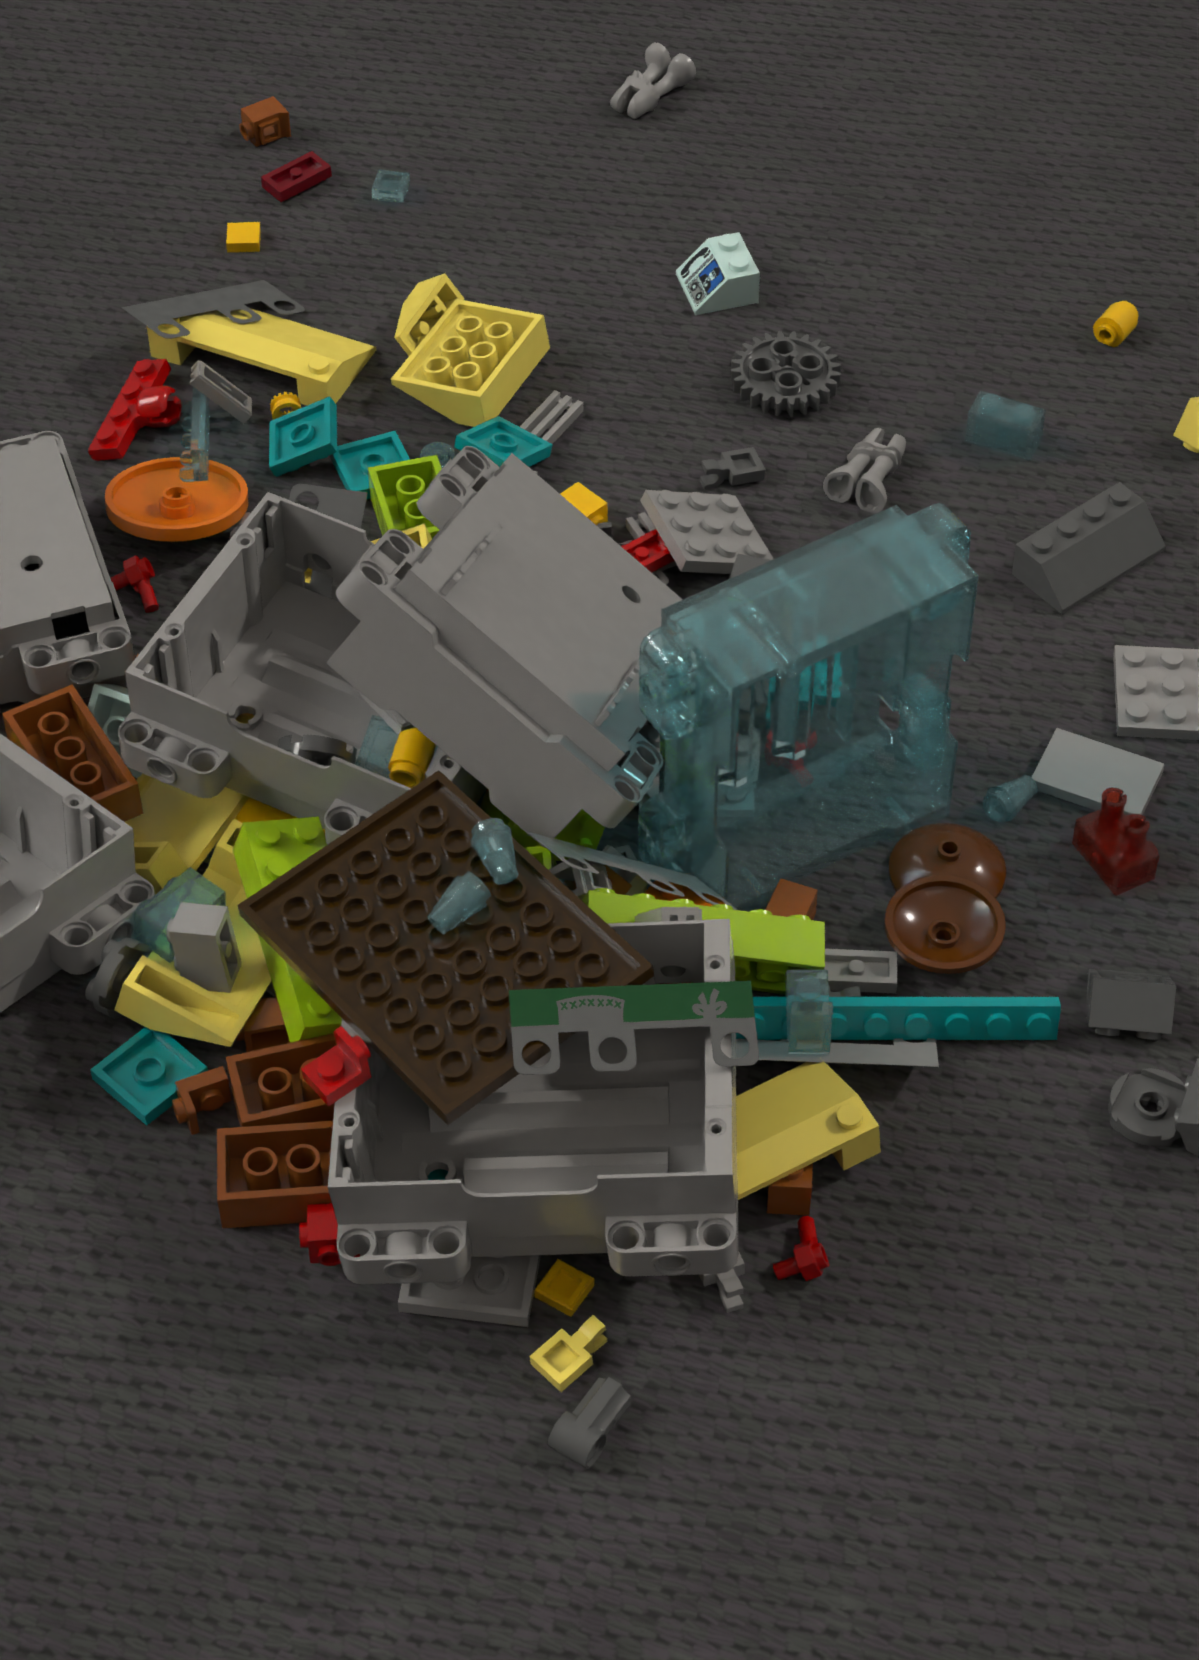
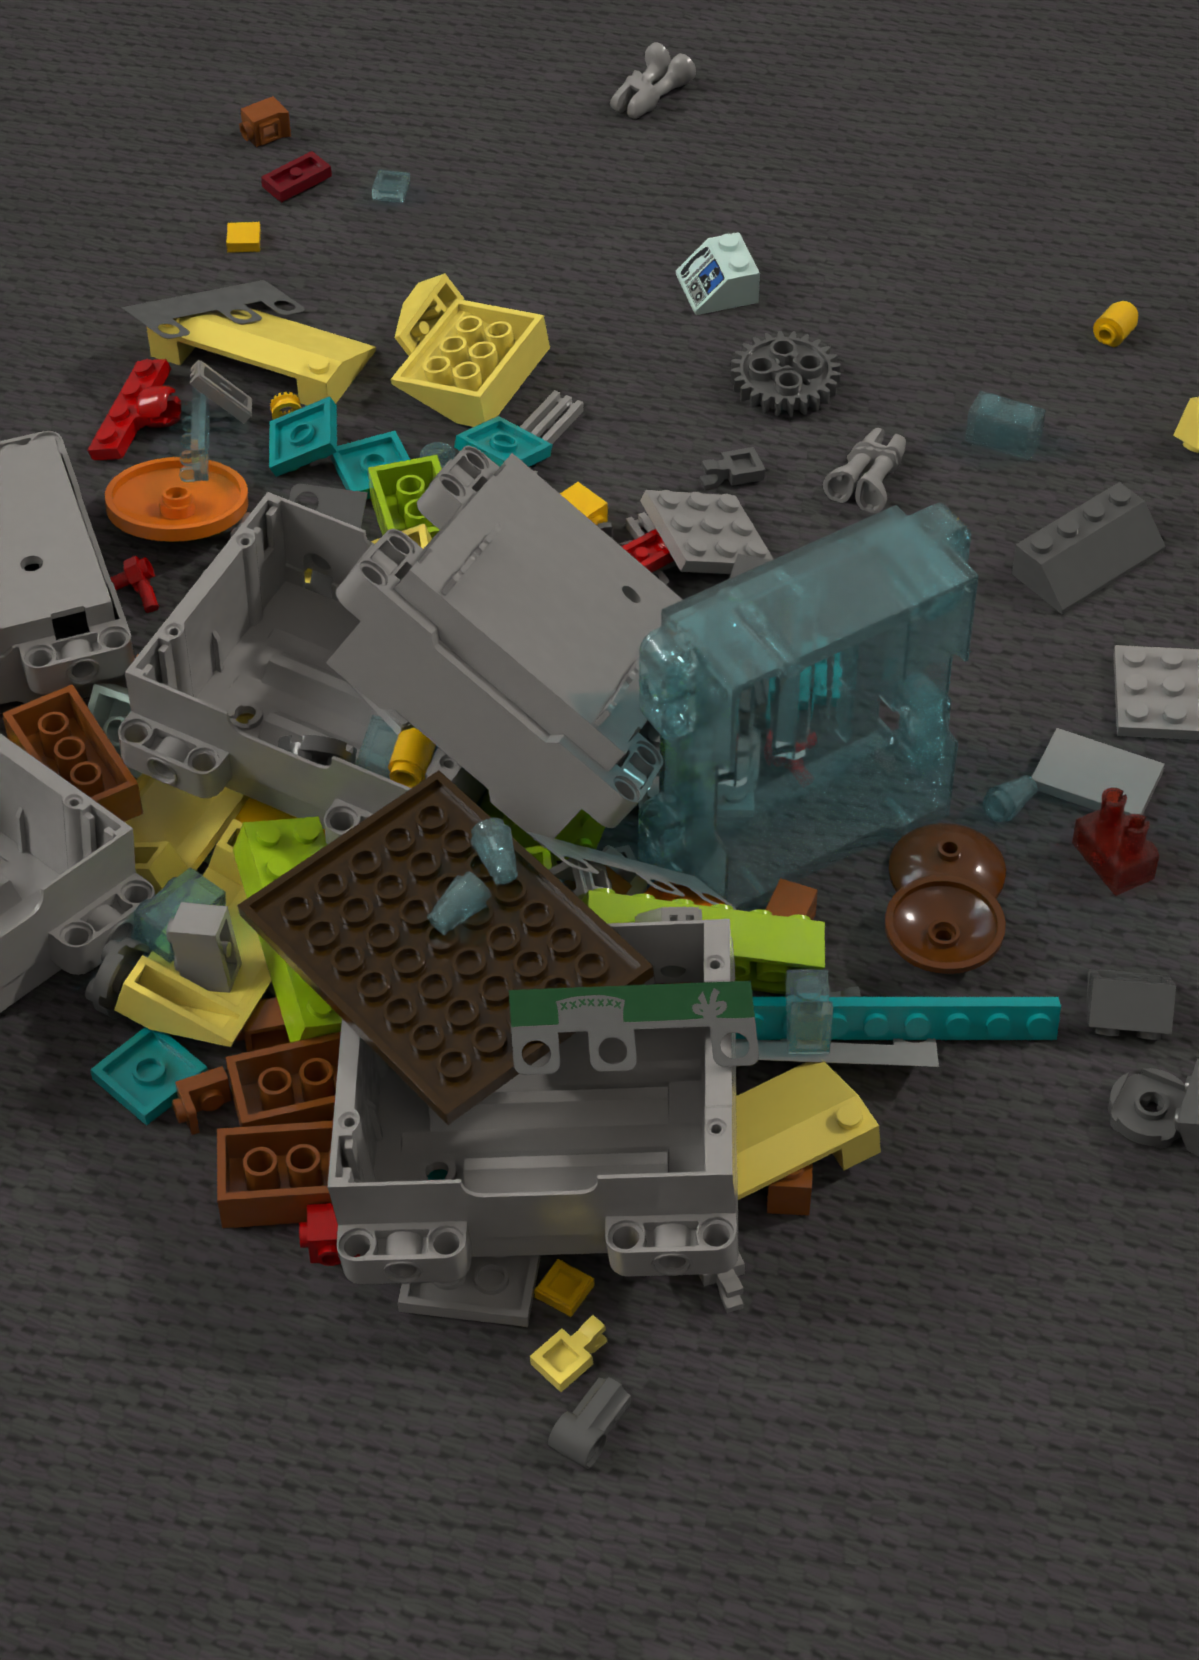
red bracket [301,1026,372,1107] -> none
red piece [773,1216,829,1281] -> none
light grey plate [815,949,897,993] -> none

